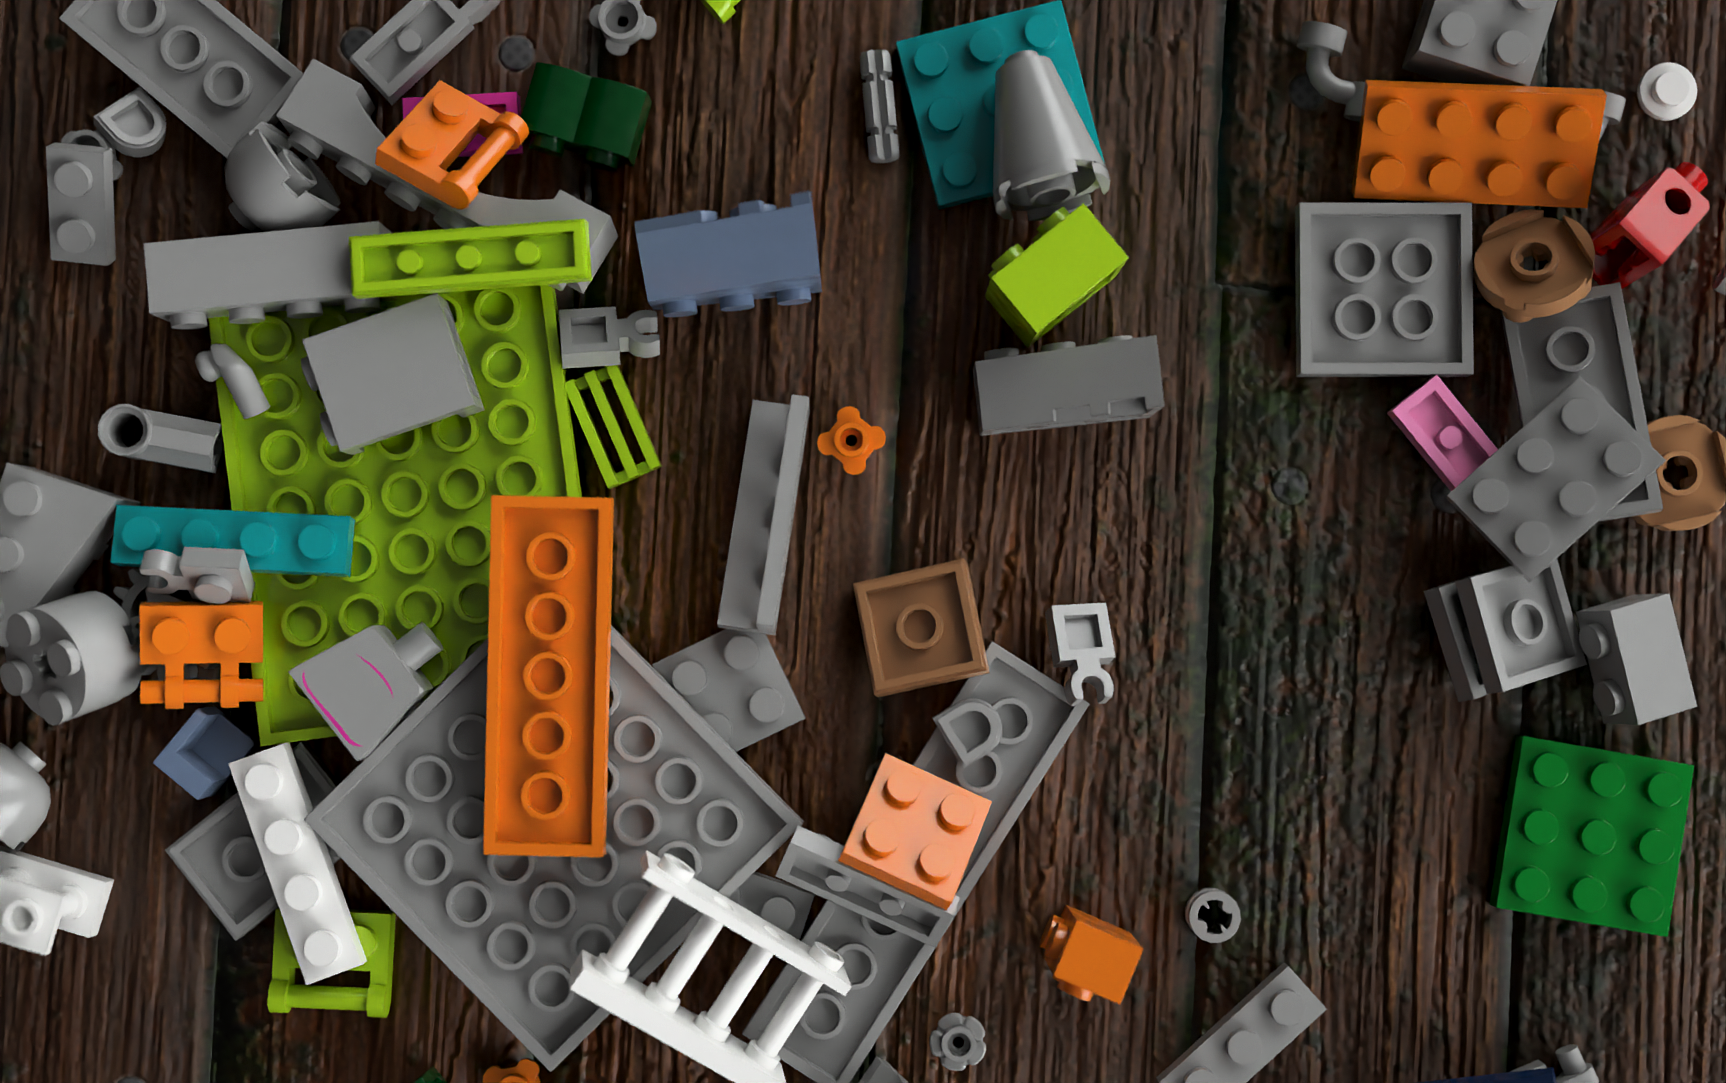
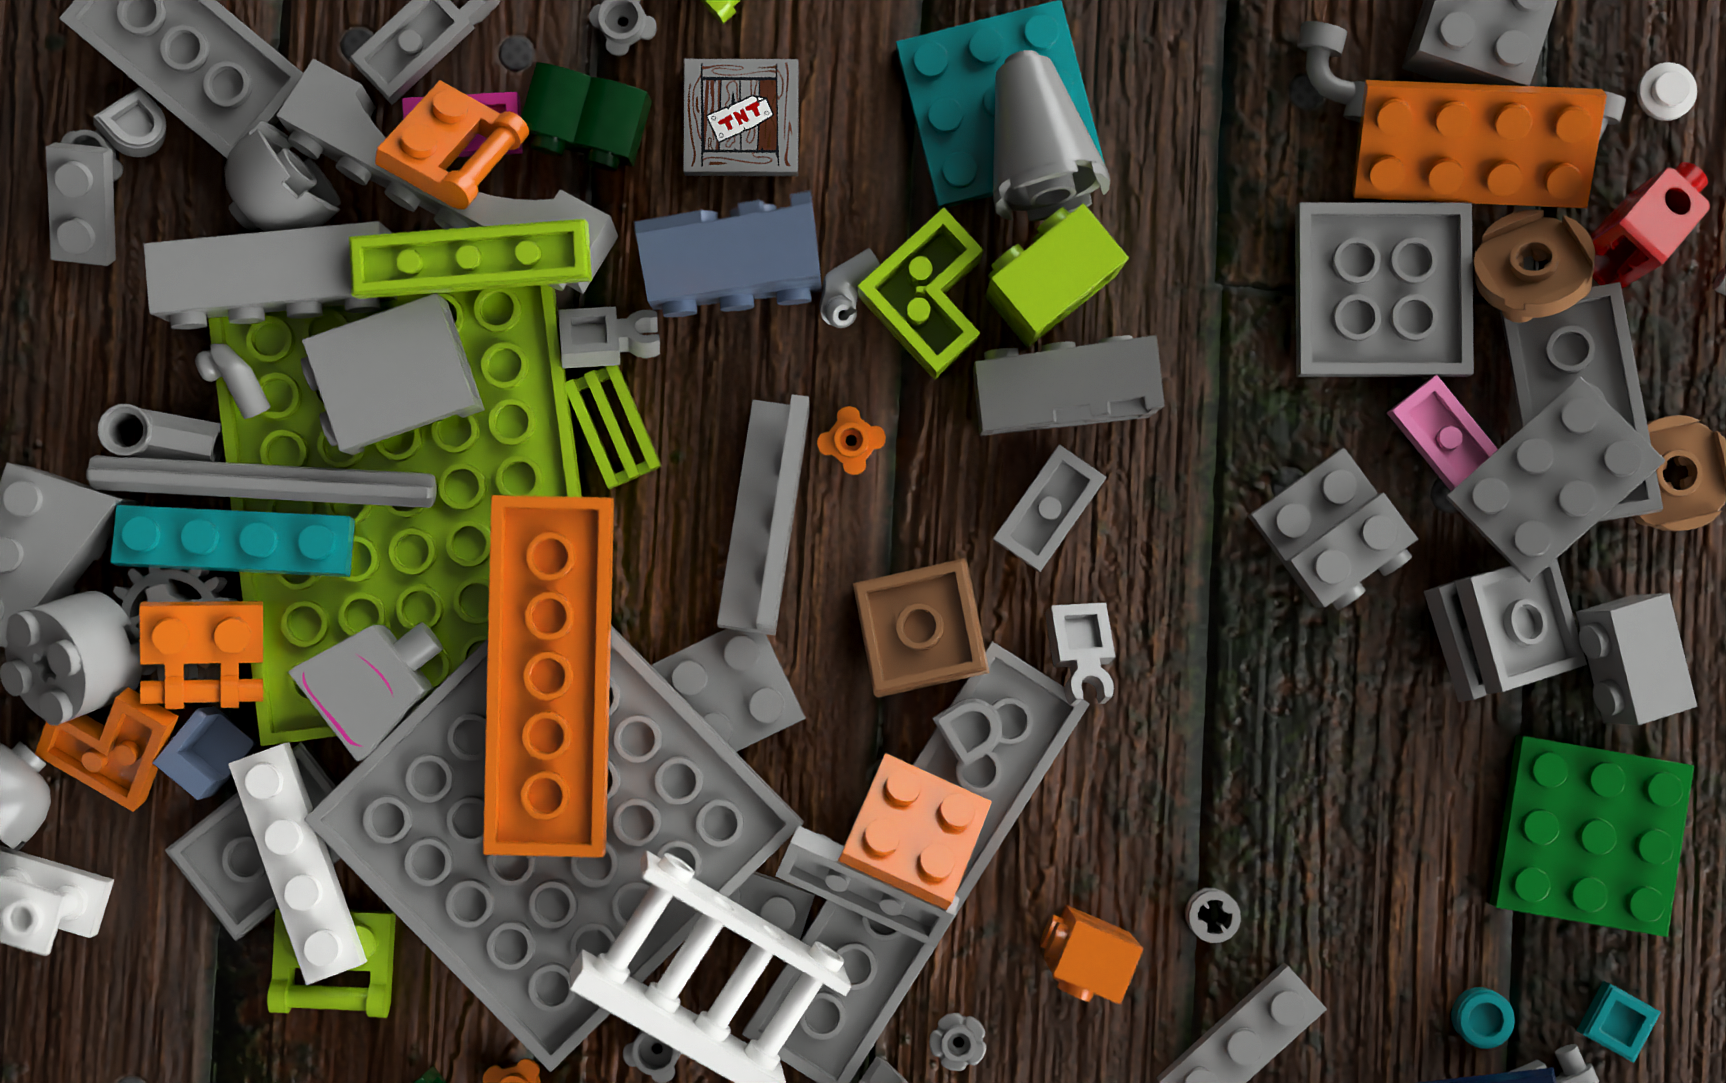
light grey plate [140,547,255,604] -> none
light grey axle [860,49,899,163] -> none
none -> orange plate [35,687,179,812]
none -> light grey axle [86,455,437,508]
none -> light grey plate [623,1029,683,1083]
none -> tile [684,59,799,176]
none -> light grey arm [819,248,880,328]
none -> lime brick [857,207,983,380]
none -> light grey plate [992,444,1107,572]
none -> light grey plate [1248,448,1418,610]
none -> teal tile [1451,987,1515,1049]
none -> teal tile [1576,980,1661,1063]

